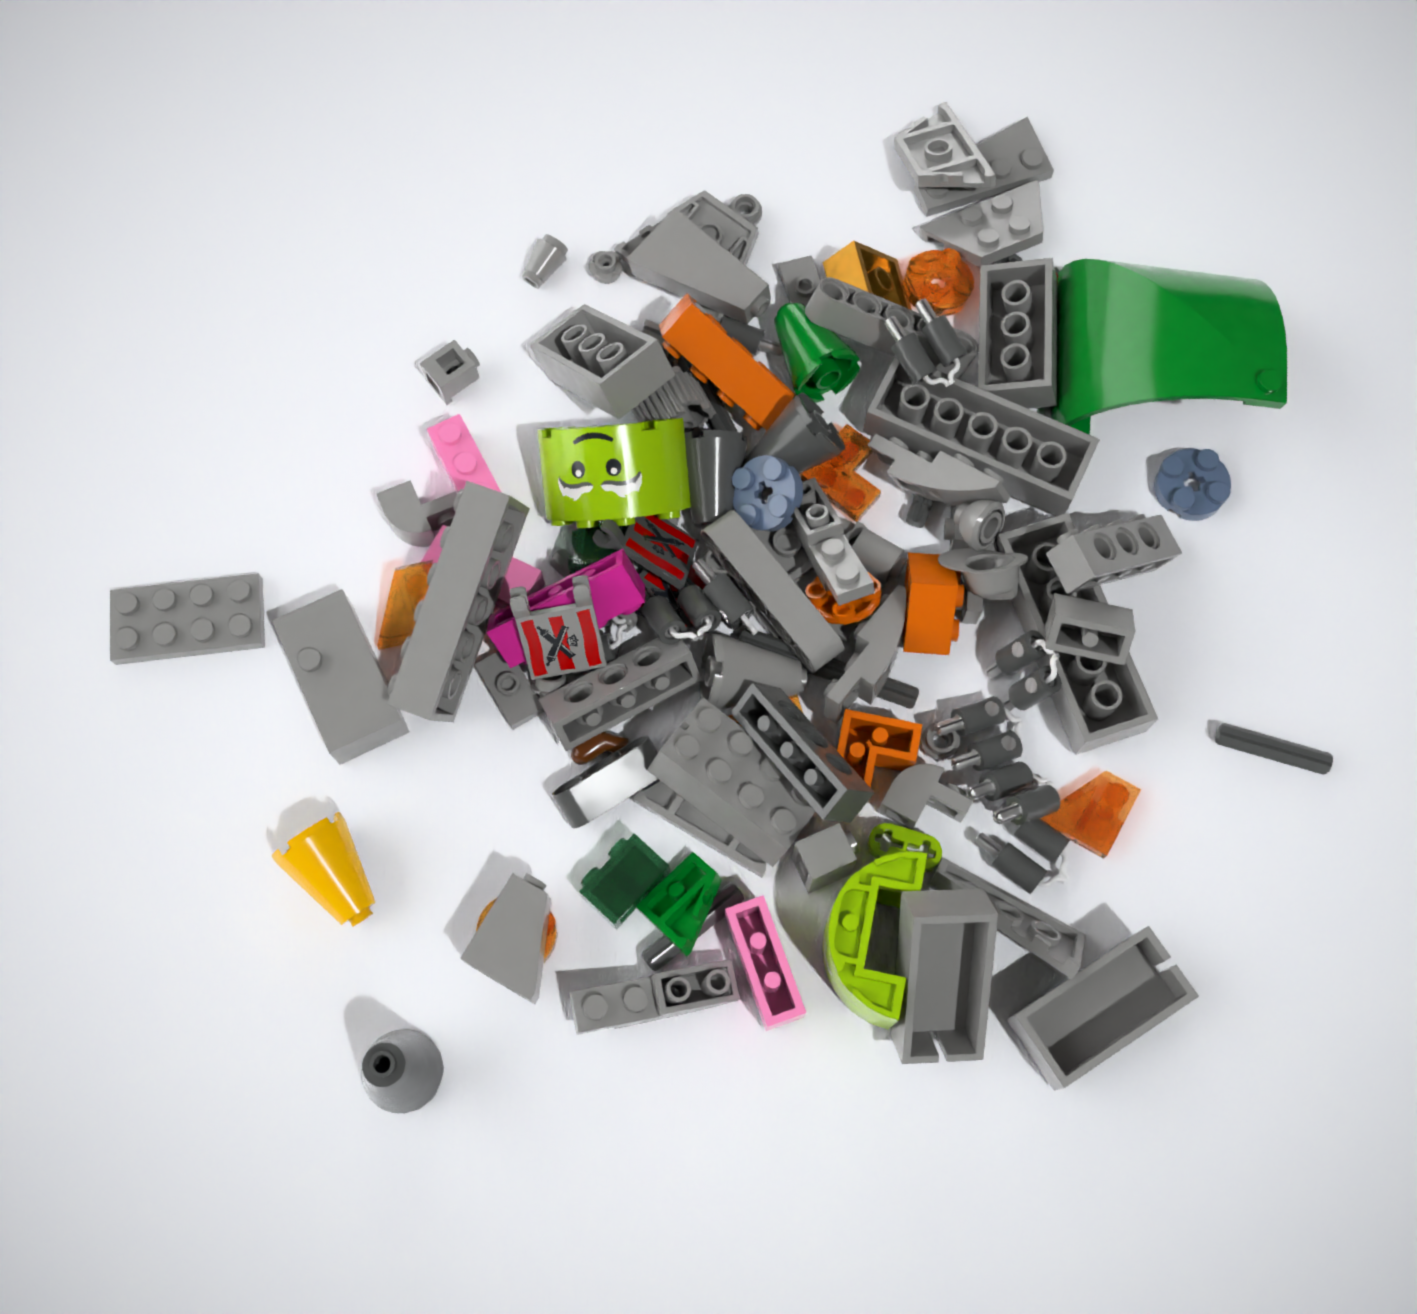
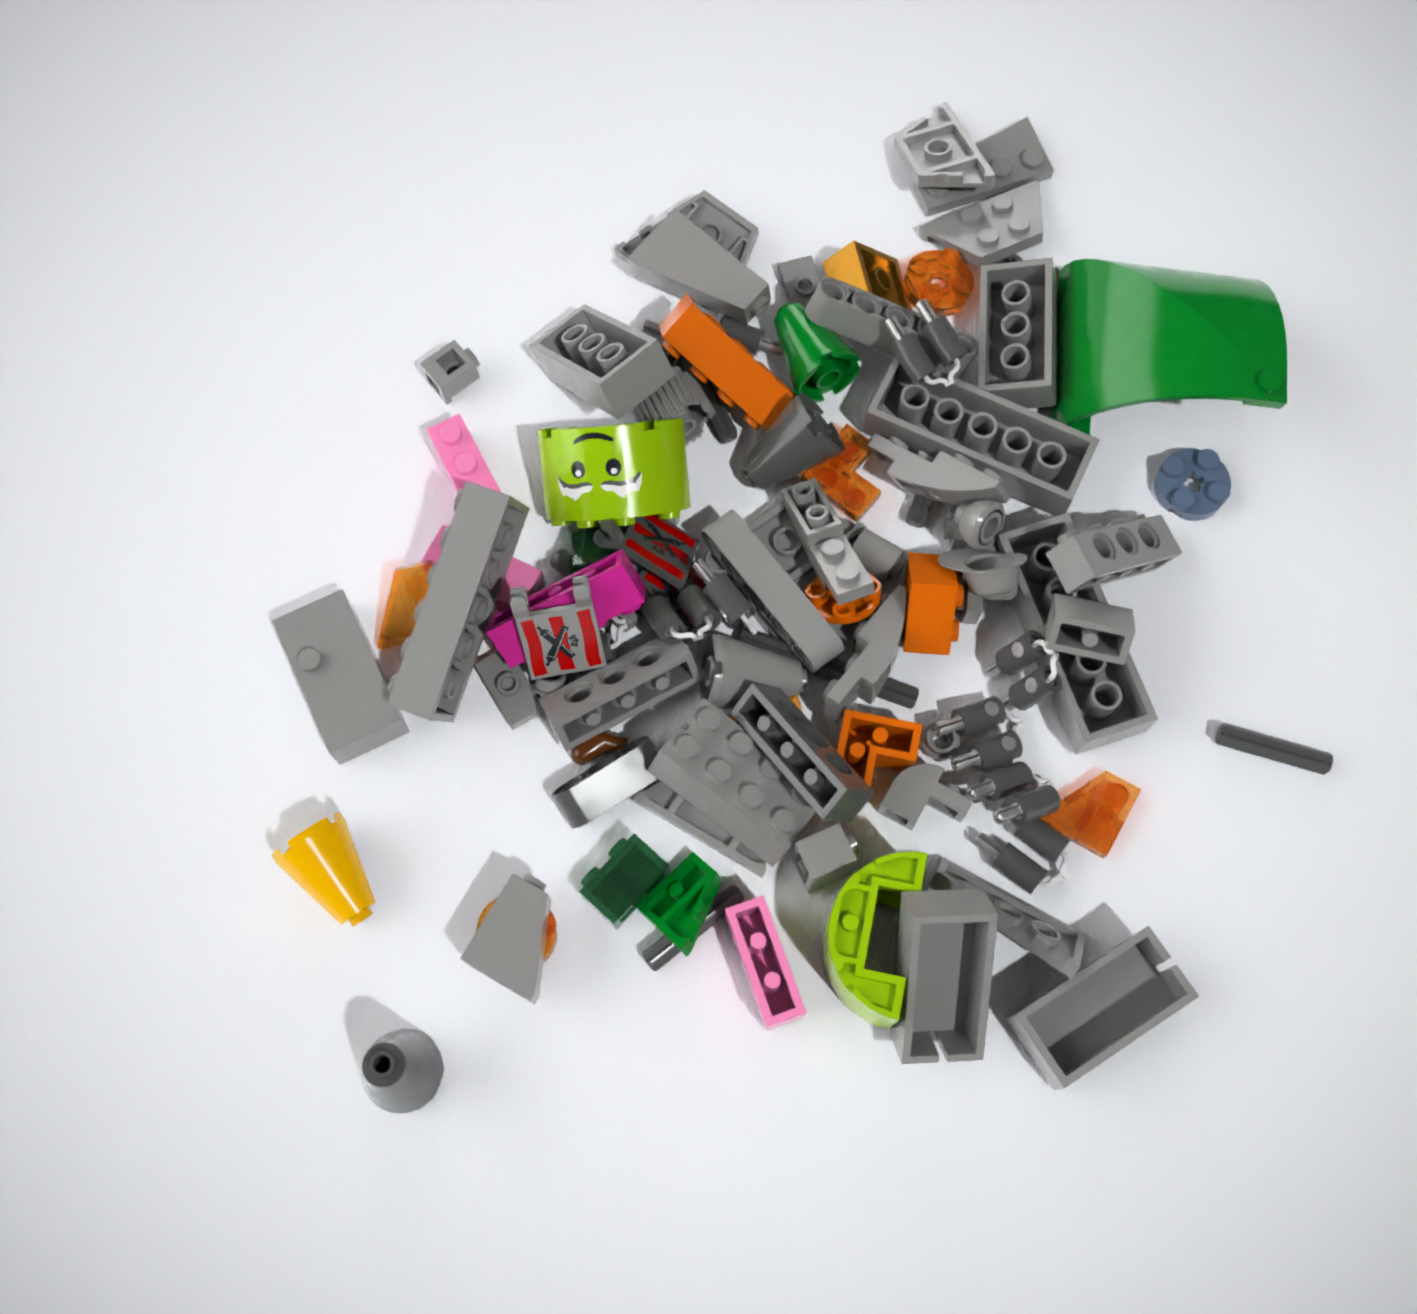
light grey plate [110,573,265,665] -> none
light grey brick [376,480,457,547] -> none
light grey cone [522,234,568,289] -> none
light grey slope [569,959,740,1035] -> none
light grey plate [589,251,623,284] -> none
dark grey cone [685,430,747,530] -> none
light grey plate [729,194,762,225] -> none
sand blue plate [732,455,803,532] -> none
lime beam [867,823,942,873] -> none

